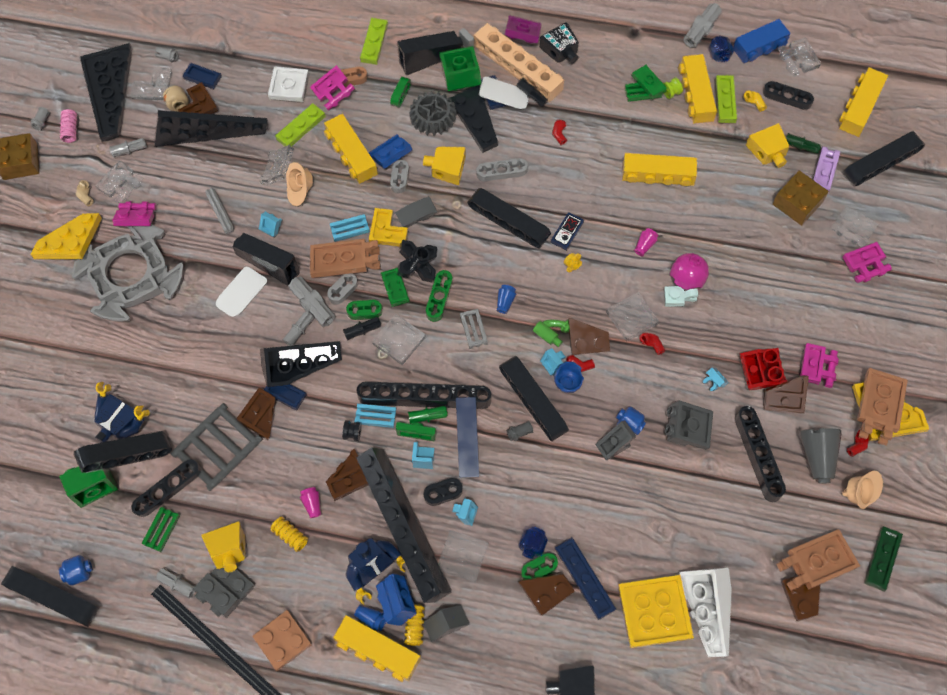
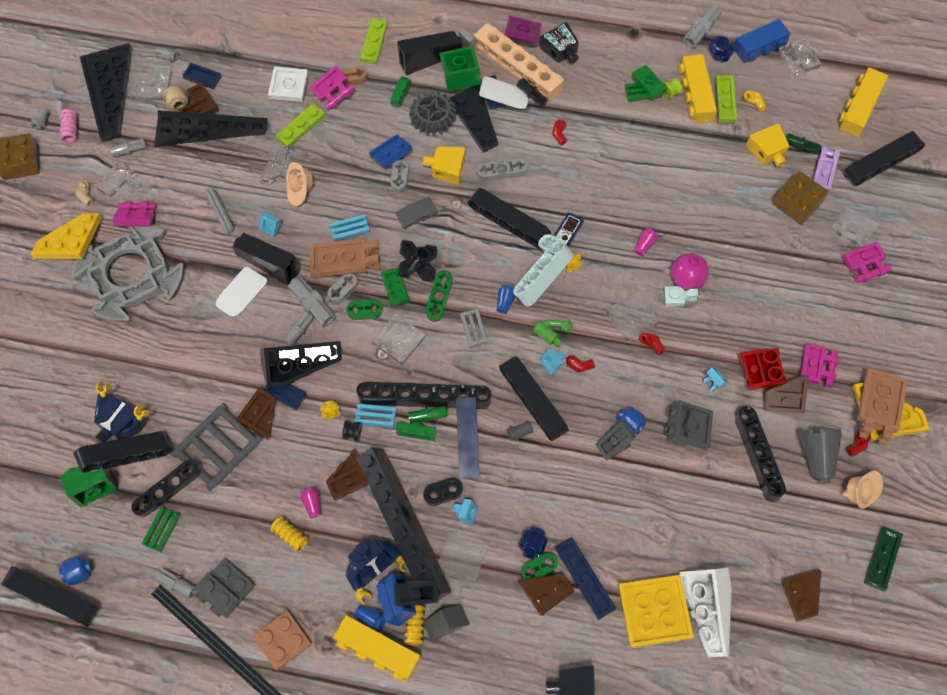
yellow torso [201,521,245,572] -> none
yellow brick [323,113,378,184] -> none
black axle [343,317,381,341] -> none
yellow plate [369,208,408,247] -> none
medium azure panel [412,442,435,469] -> none
blue hair [554,361,584,393] -> none
reddish brown wing [568,318,610,355] -> none
yellow brick [622,153,697,186] -> none
black beam [763,81,814,110] -> none
nougat tile [776,529,860,591] -> none
none -> yellow plate [320,401,341,419]
none -> black slope [394,581,438,606]
none -> light aqua beam [513,234,573,306]

